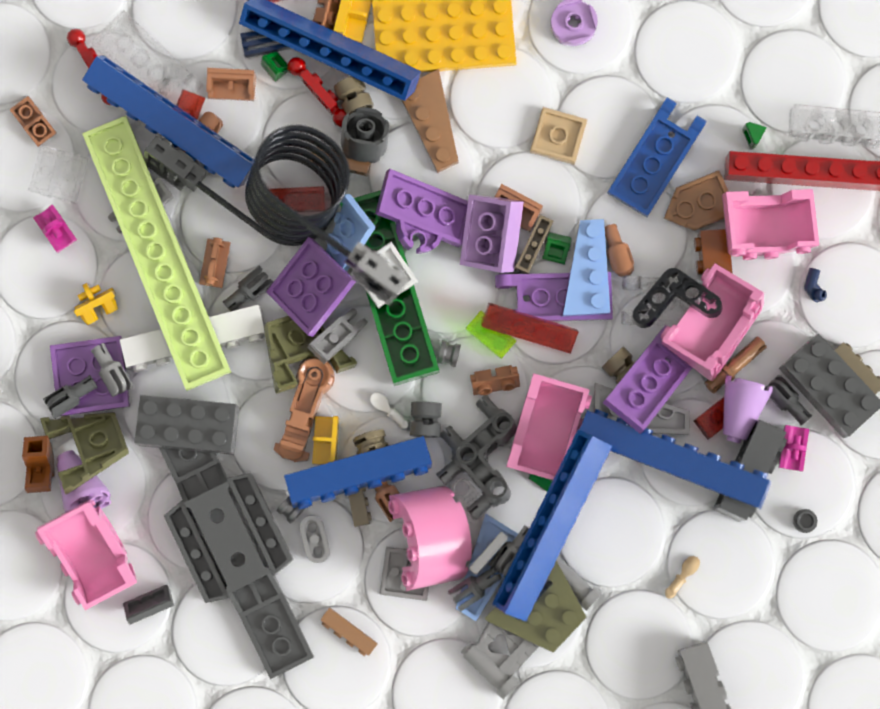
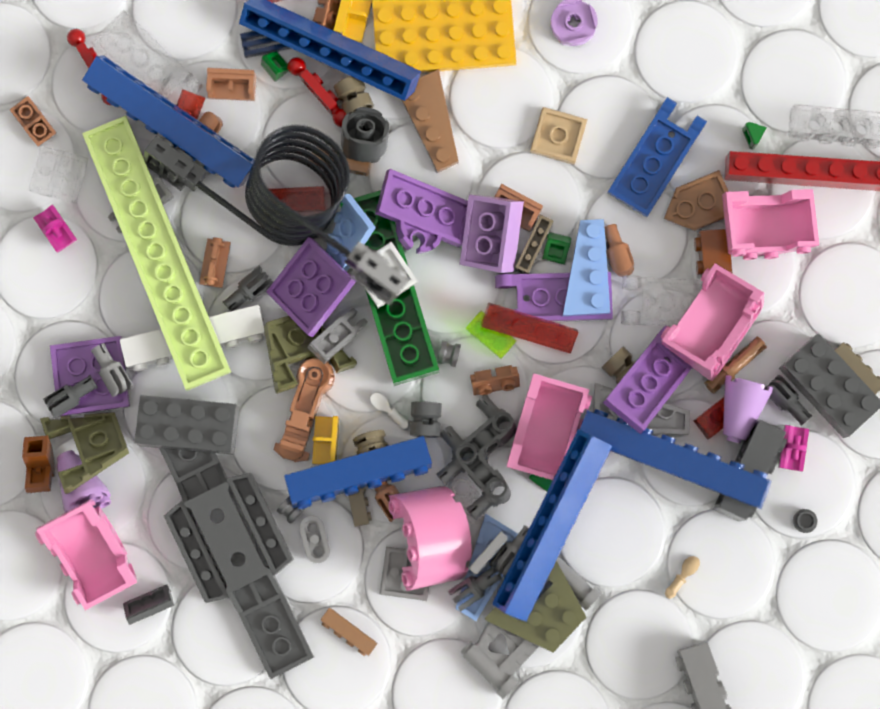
yellow hips [74,283,118,325] -> none
black beam [632,268,723,328] -> none
dark blue arm [804,268,827,303] -> none

